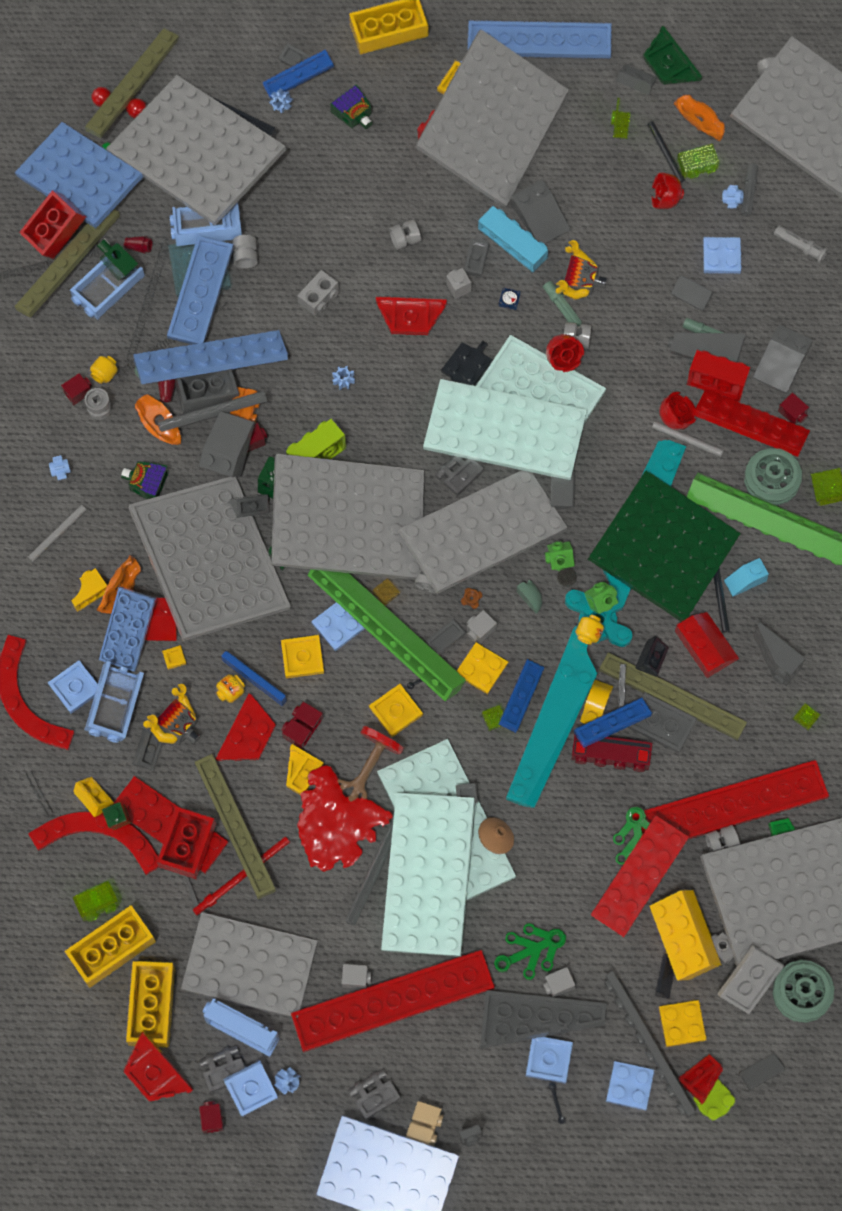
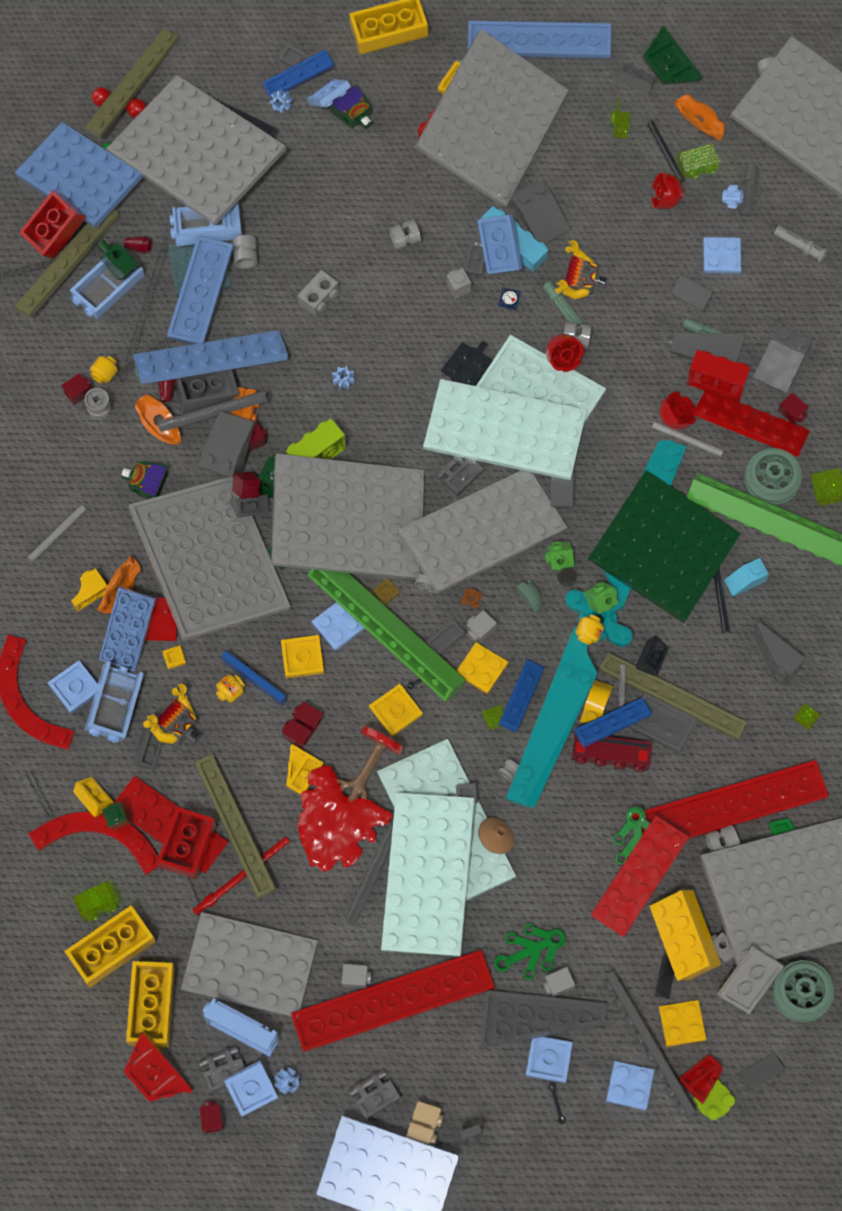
light blue gear [49,456,70,480] -> none
red wing [216,694,276,761] -> none
red wing [376,297,447,335] -> none
red slope [675,612,739,678] -> none
none -> dark red brick [232,472,260,499]
none -> light blue plate [306,79,351,108]
none -> medium blue plate [477,214,523,274]
none -> light grey wheel [498,759,519,783]

